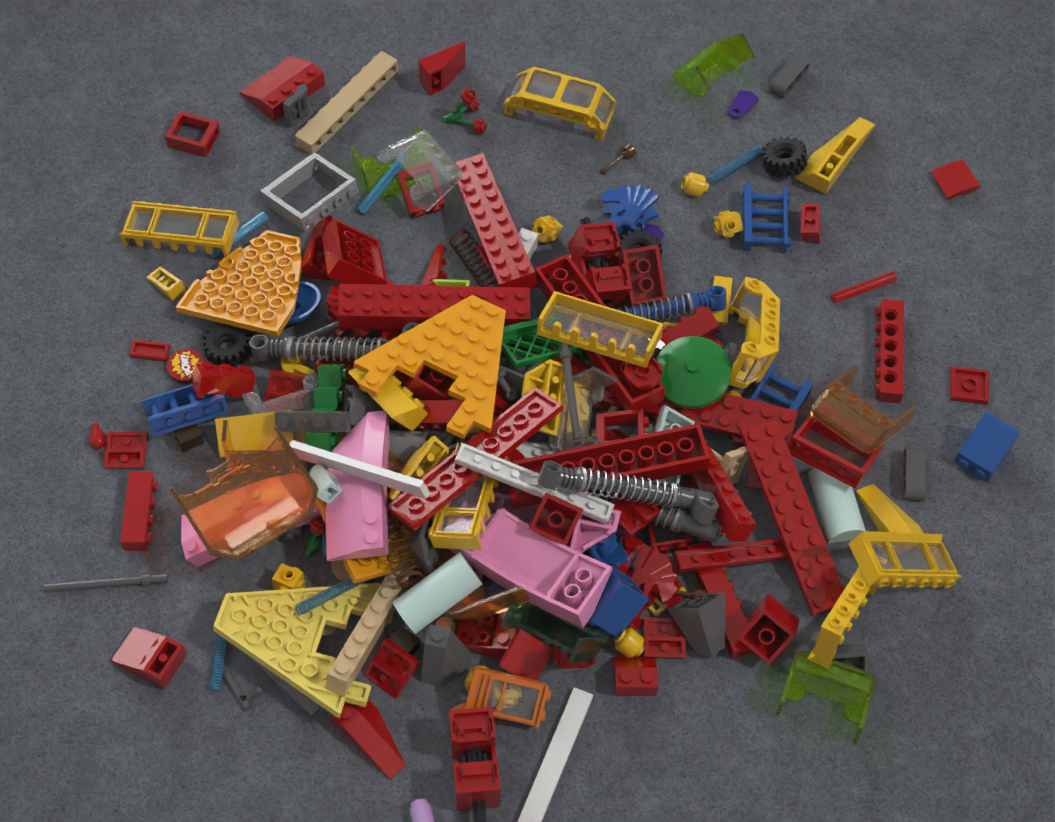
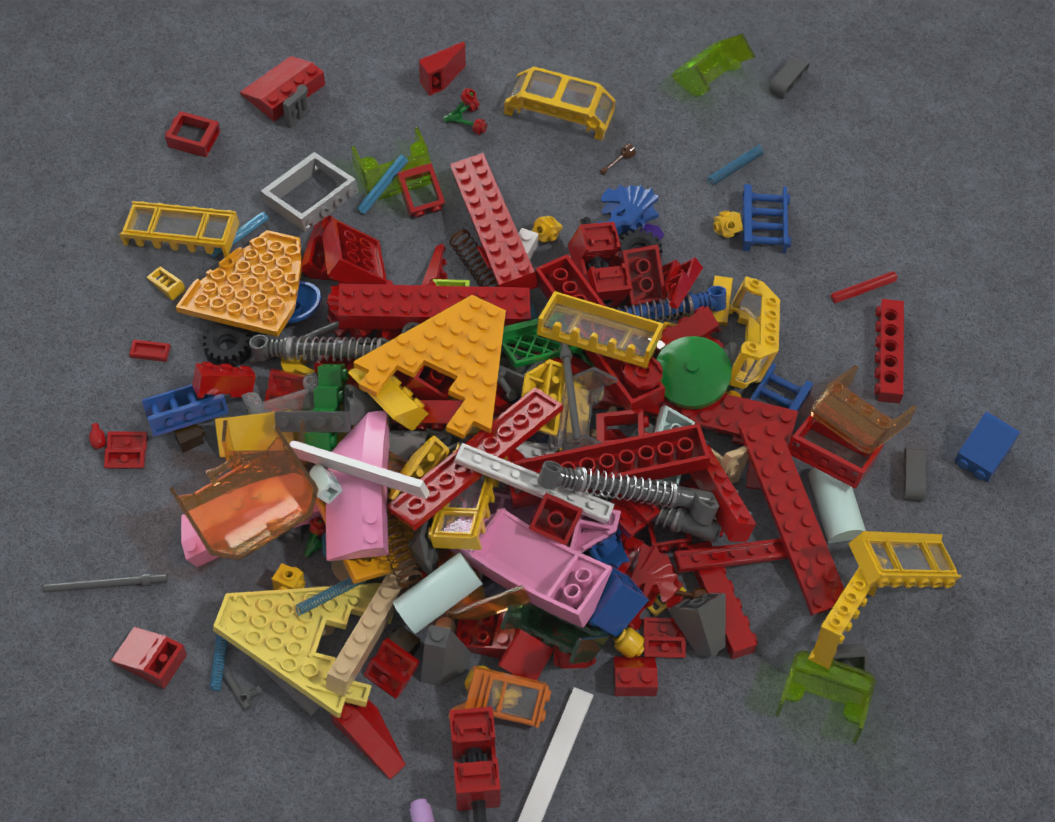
red brick [120,472,158,551] -> none
tile [167,349,205,384] -> none
tan brick [295,51,398,154] -> none
clear windscreen [375,130,463,212] -> none
yellow head [681,172,709,197] -> none
dark purple piece [728,90,759,118] -> none
red slope [737,593,800,664] -> none
black tyre [762,136,807,178] -> none
yellow wedge [795,117,875,194] -> none
red hinge [800,204,821,244] -> none
yellow wedge [856,484,923,555] -> none
red slope [931,160,981,200] -> none
red tile [950,366,989,405] -> none
none -> red wedge [662,257,703,309]

